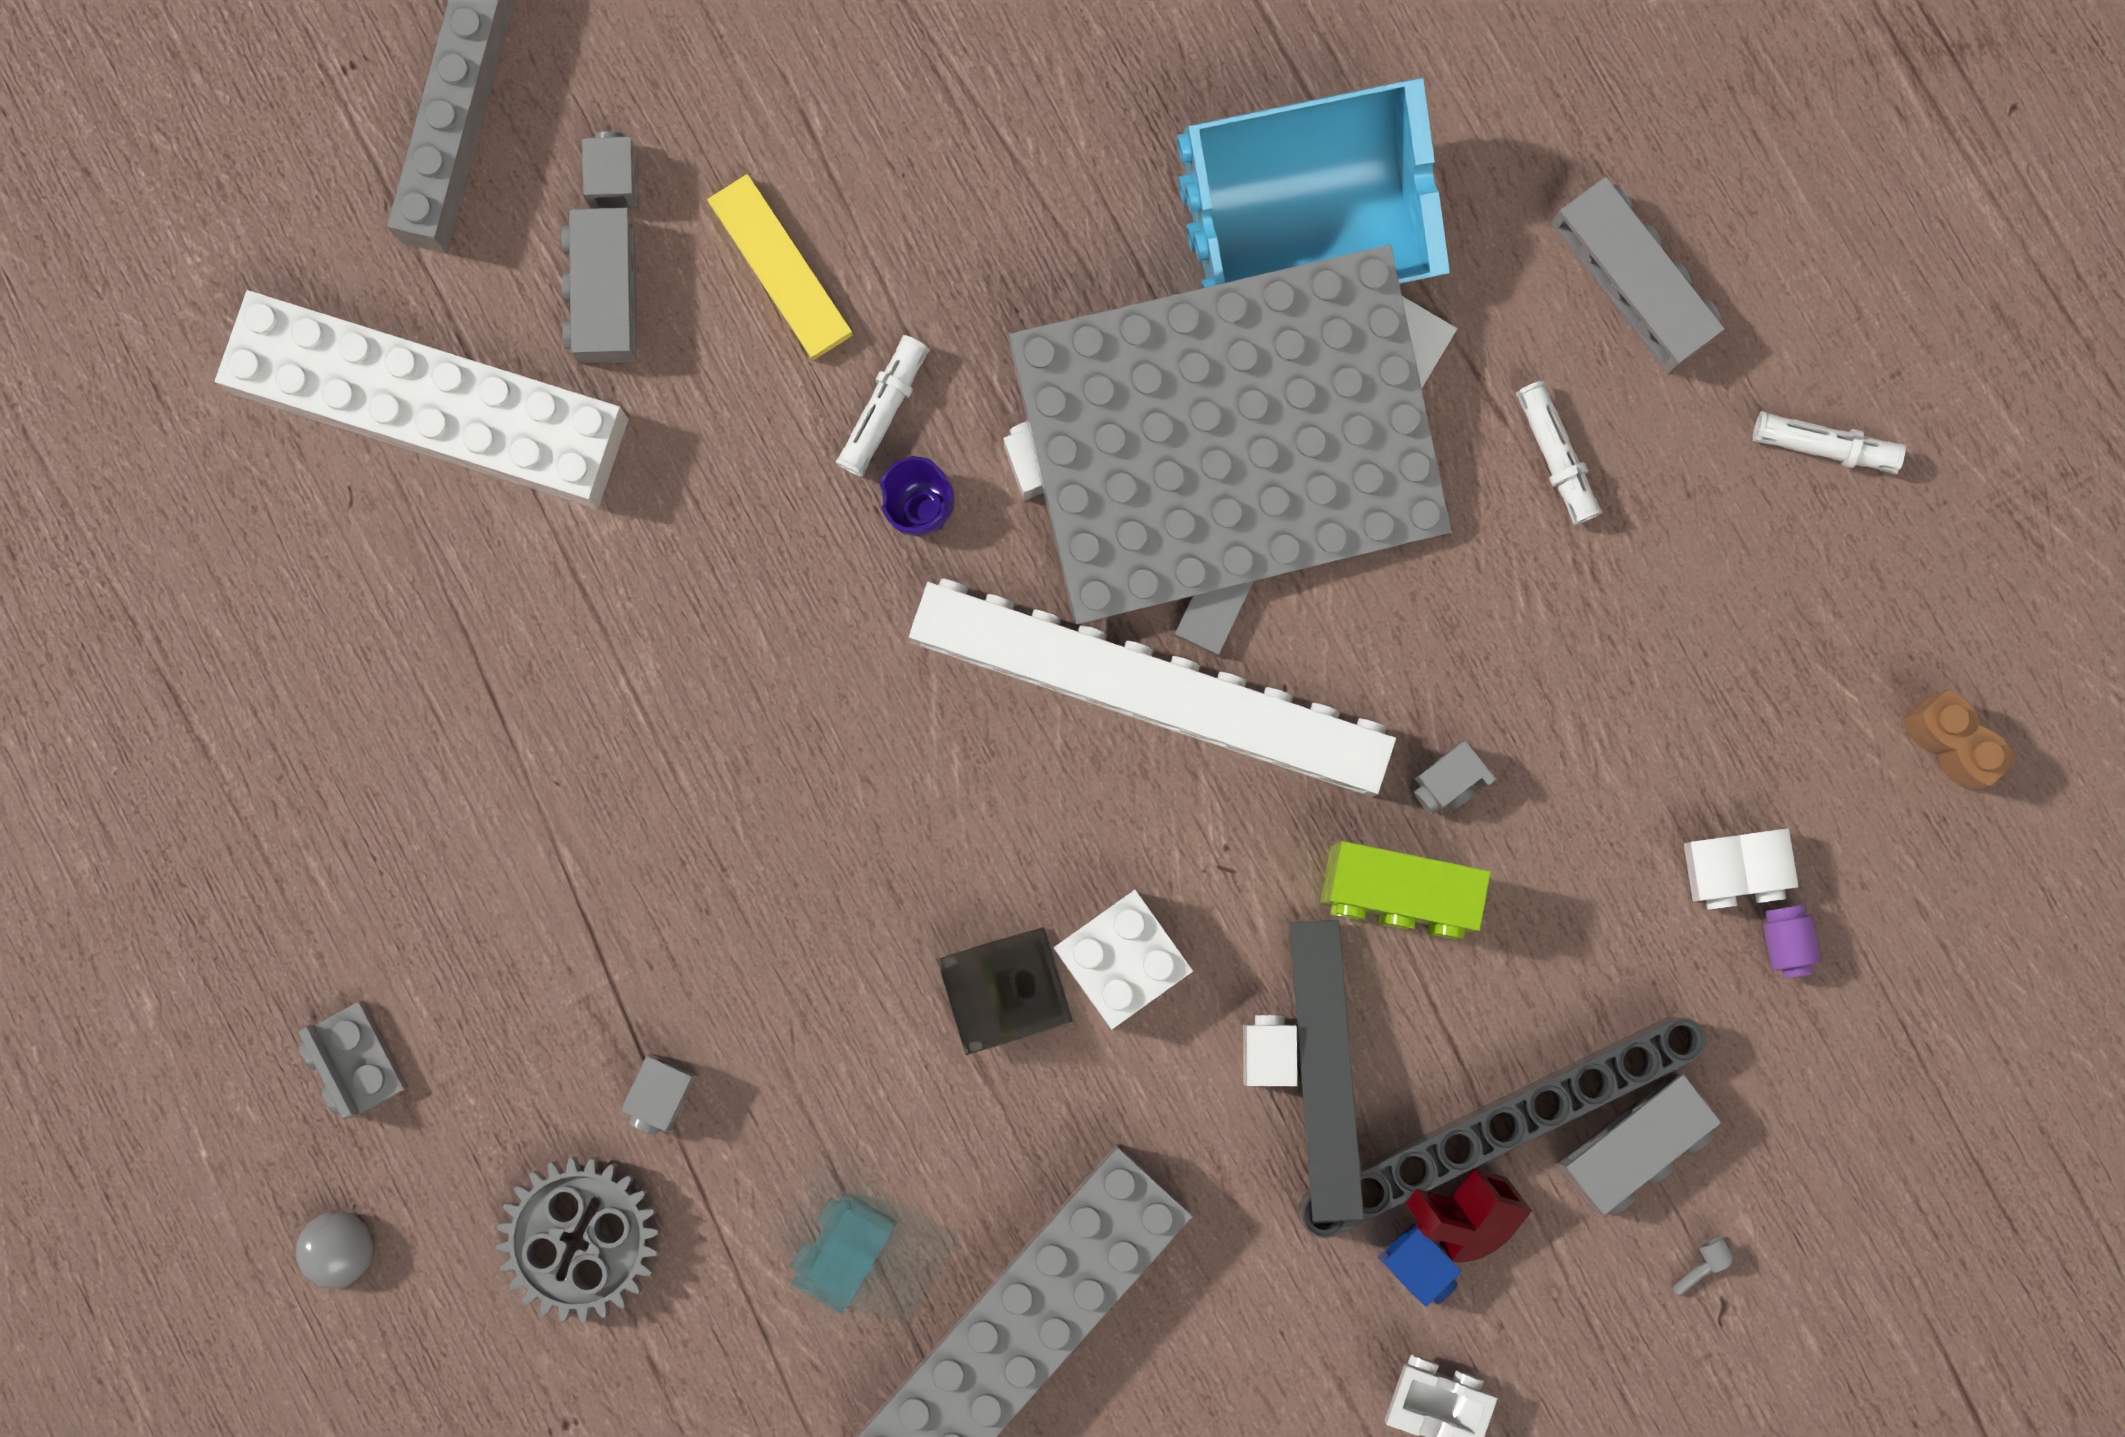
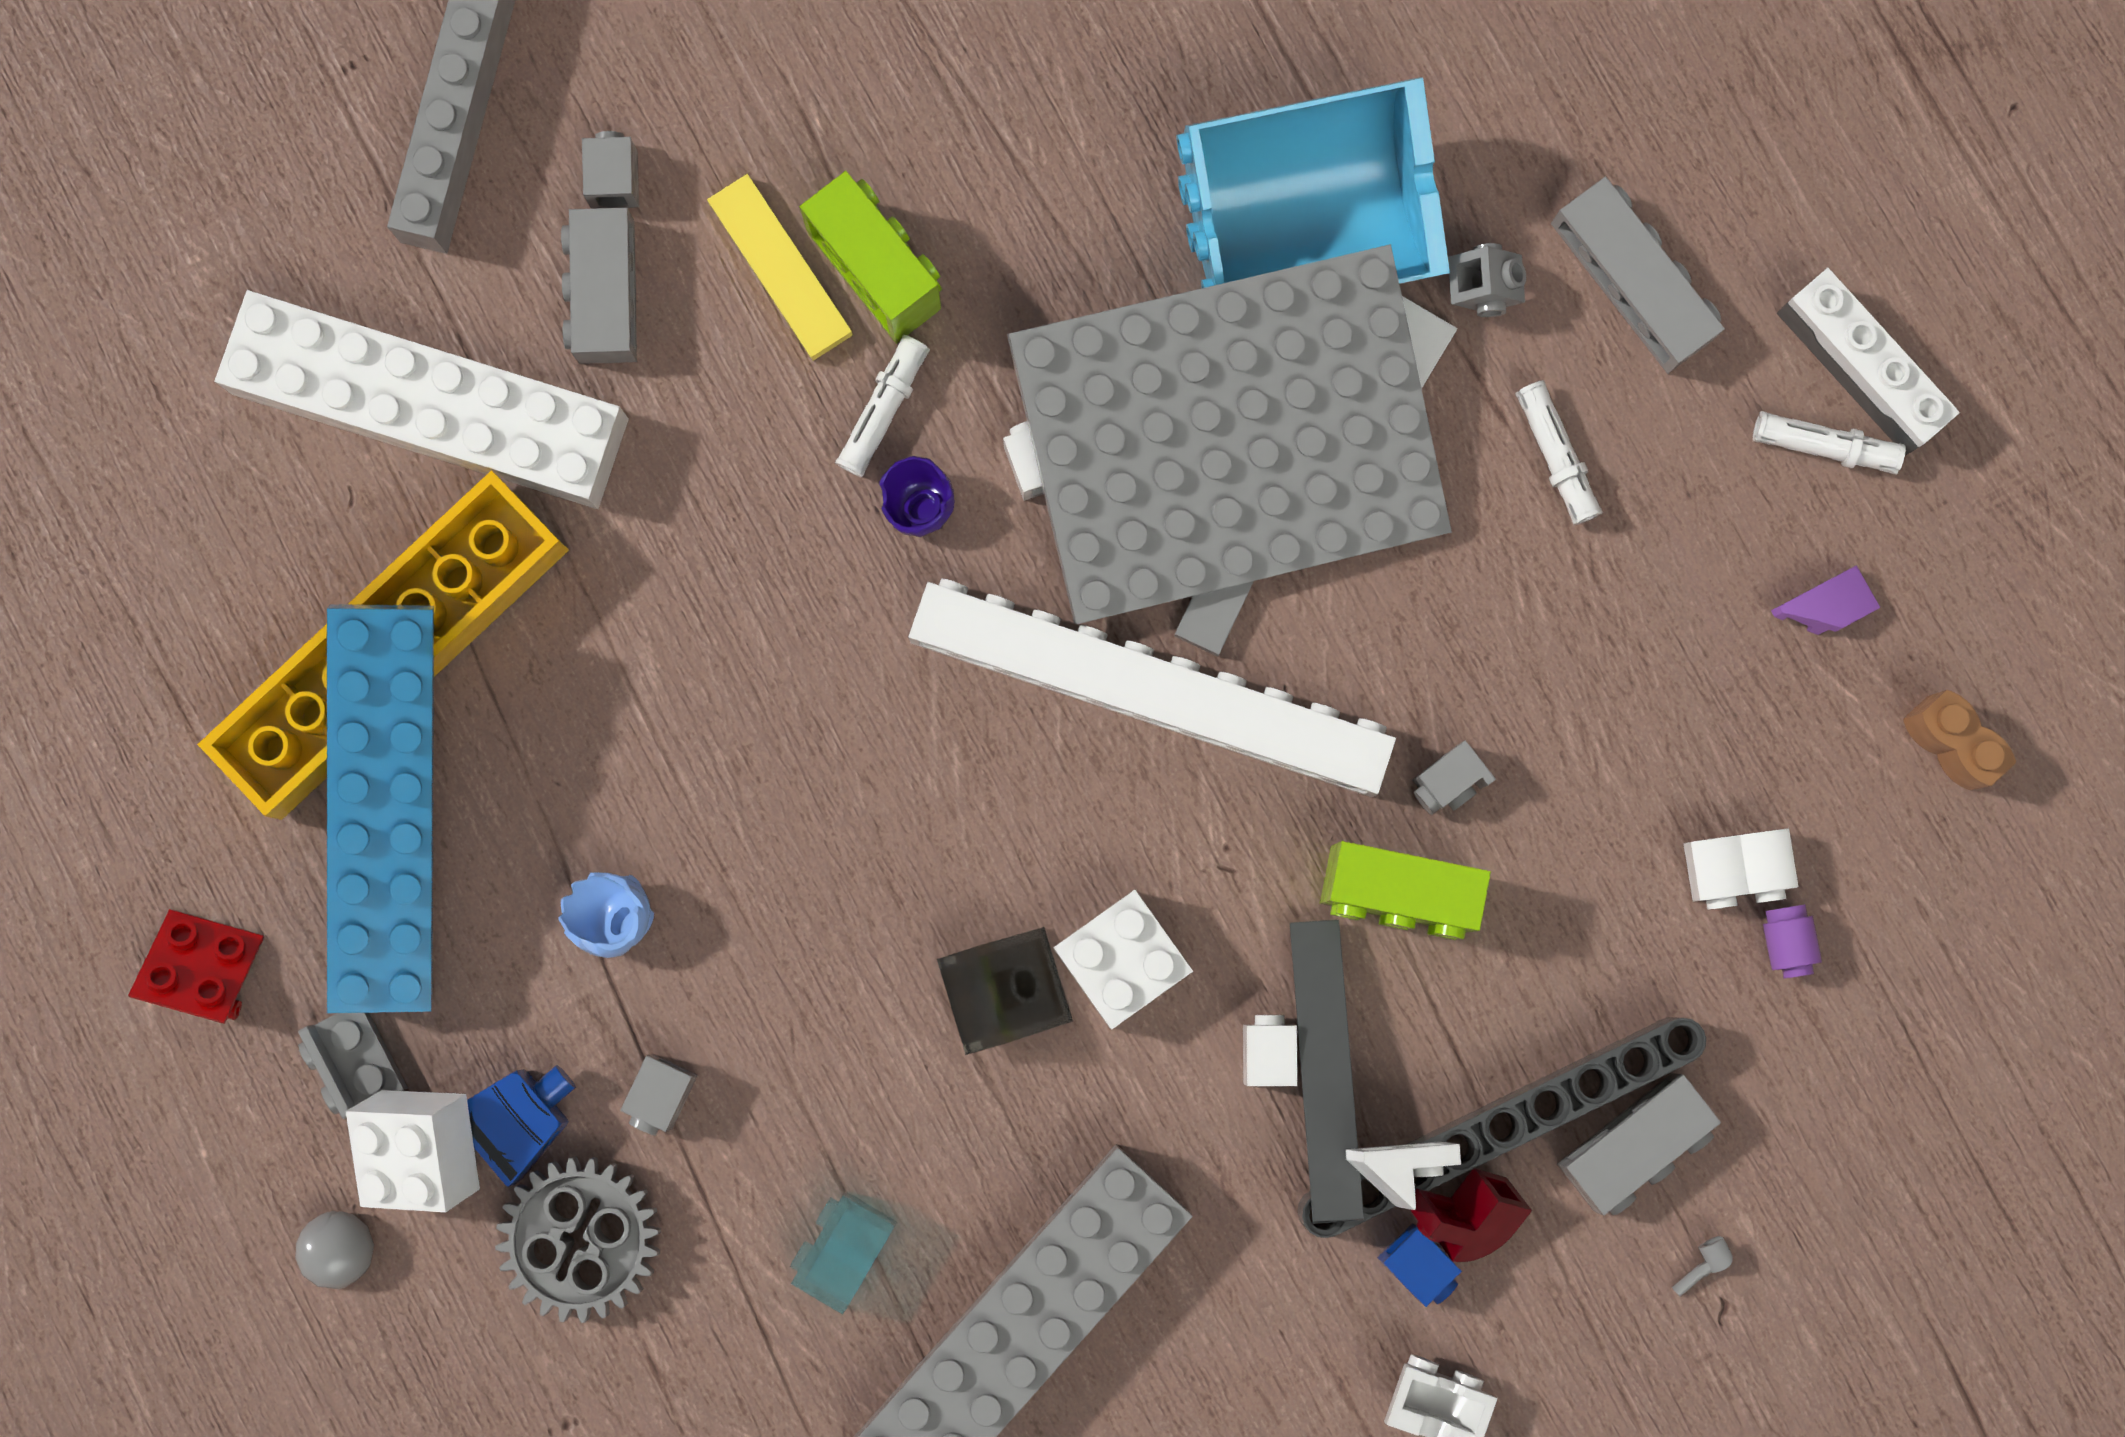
none -> red hinge [128,909,264,1024]
none -> yellow brick [197,470,569,820]
none -> dark azure brick [327,604,434,1013]
none -> white brick [346,1090,480,1212]
none -> blue torso [467,1065,576,1187]
none -> light blue hair [558,872,654,958]
none -> lime brick [799,171,942,344]
none -> white slope [1346,1142,1461,1210]
none -> light grey brick [1448,243,1526,317]
none -> medium lavender slope [1771,565,1880,635]
none -> white piece [1776,268,1960,456]

